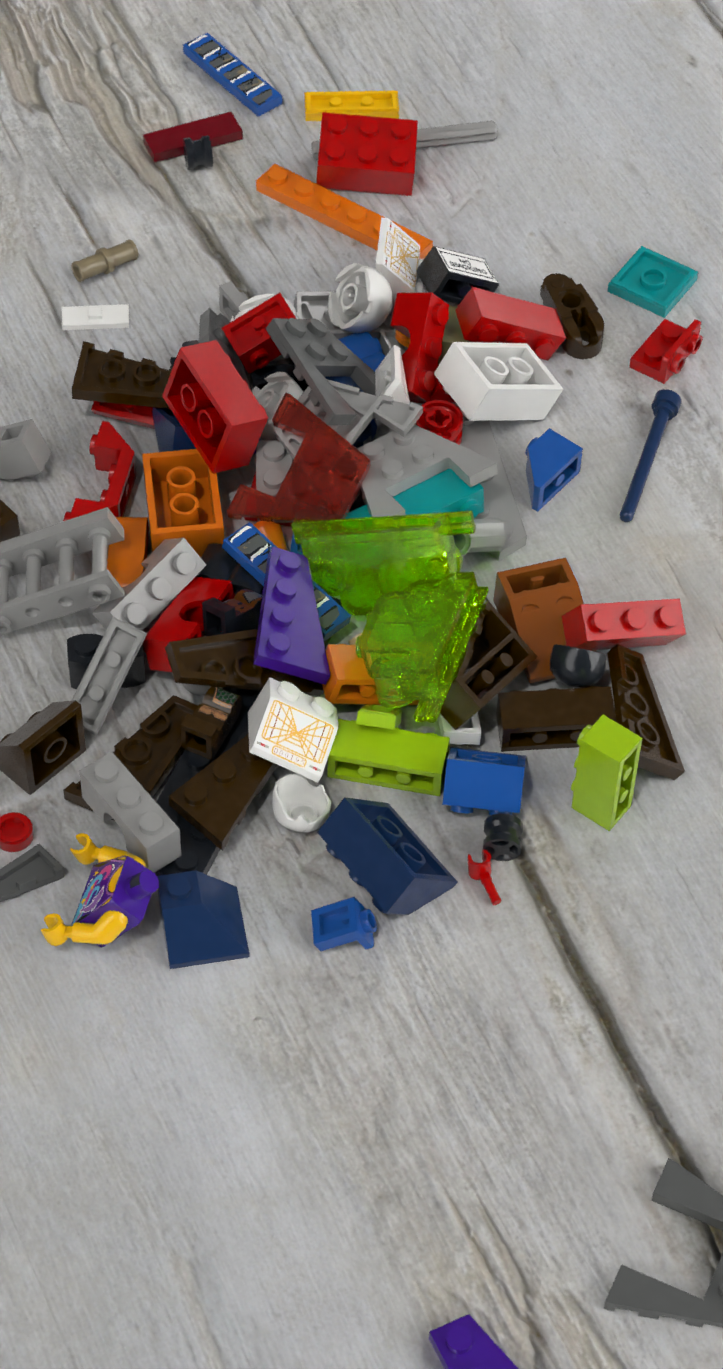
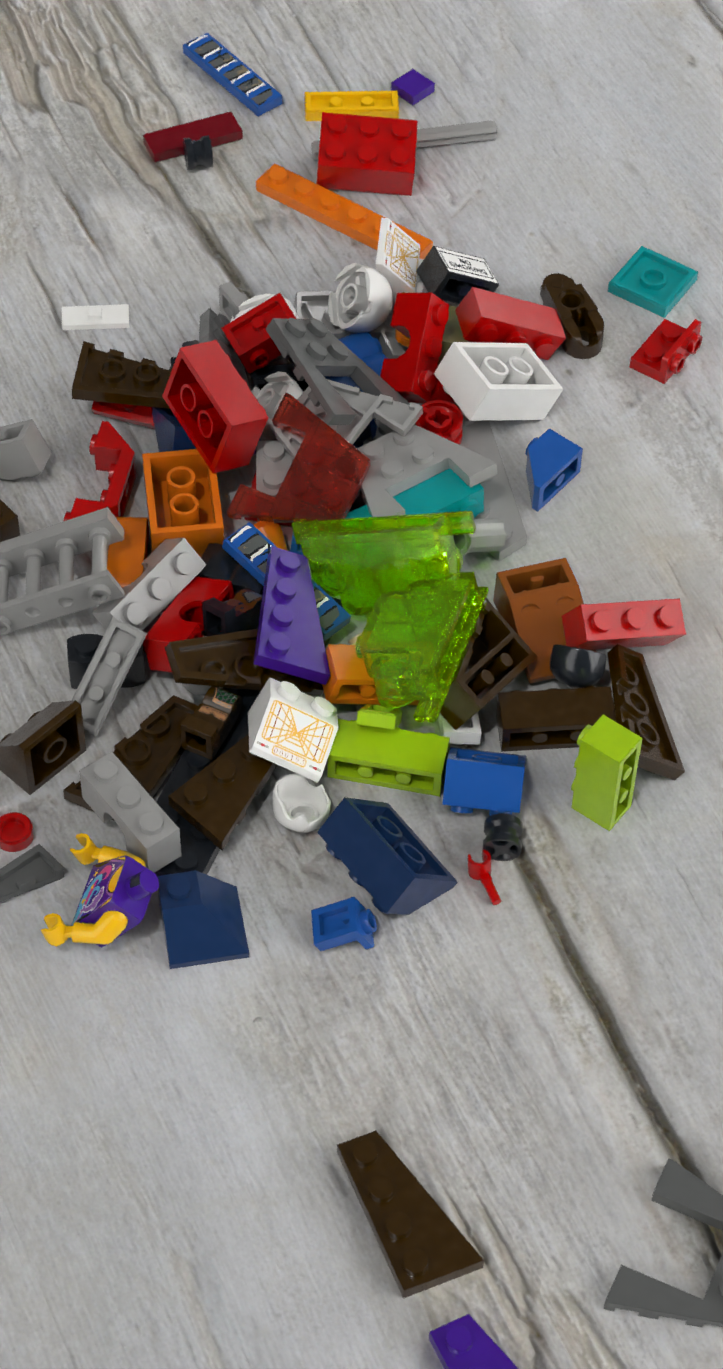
dark tan pin [71,239,139,282] -> none
white slope [375,345,410,405] -> none
dark blue piece [619,389,682,522] -> none
none -> dark brown wing [337,1131,484,1298]
none -> dark purple tile [391,69,435,105]

